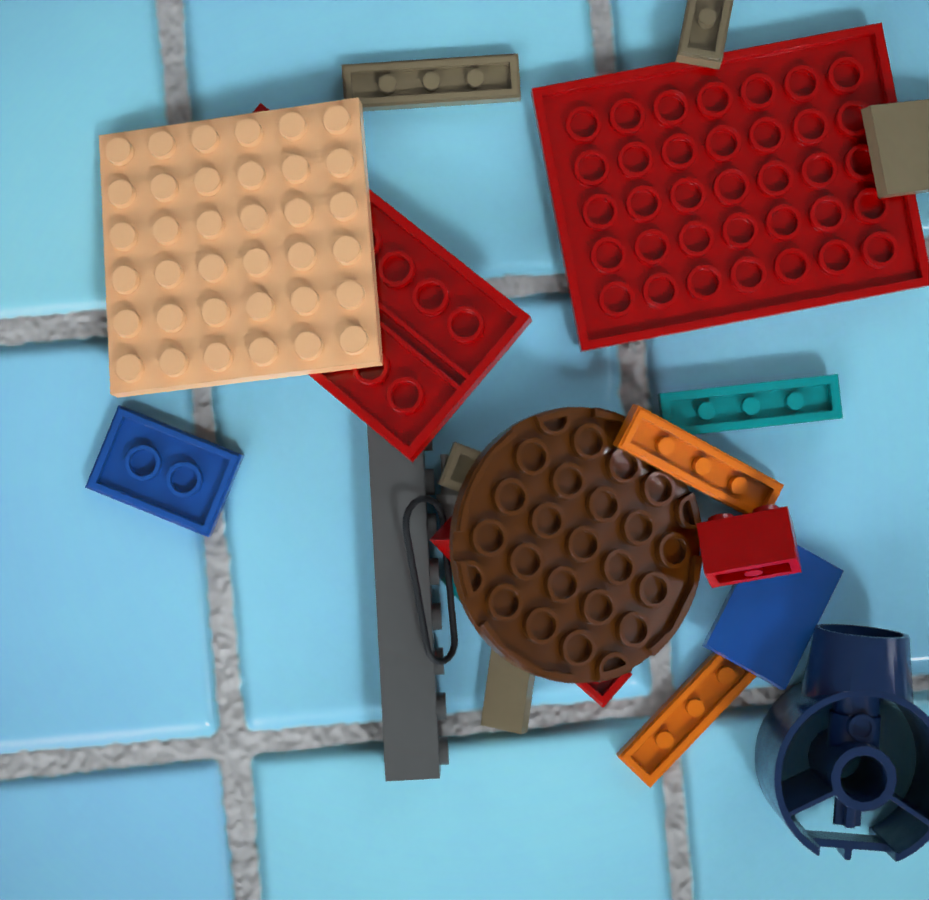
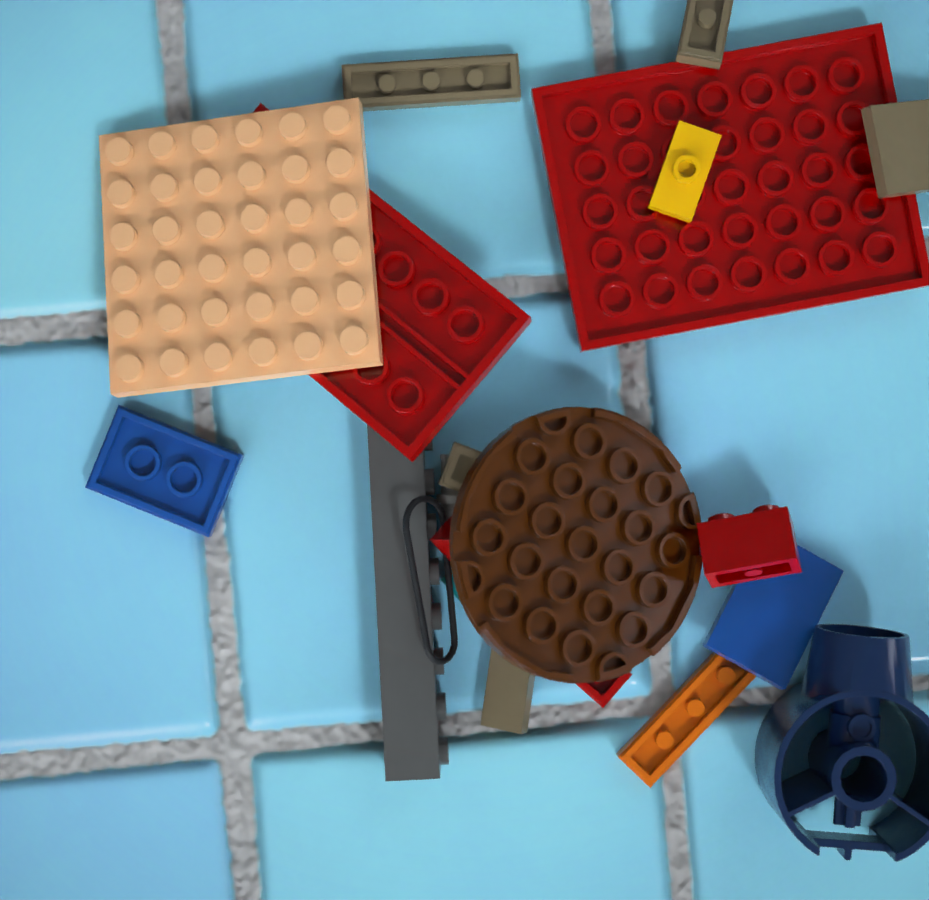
orange tile [612,404,784,514] -> none
teal plate [657,374,843,435] -> none
none -> yellow plate [647,120,722,223]

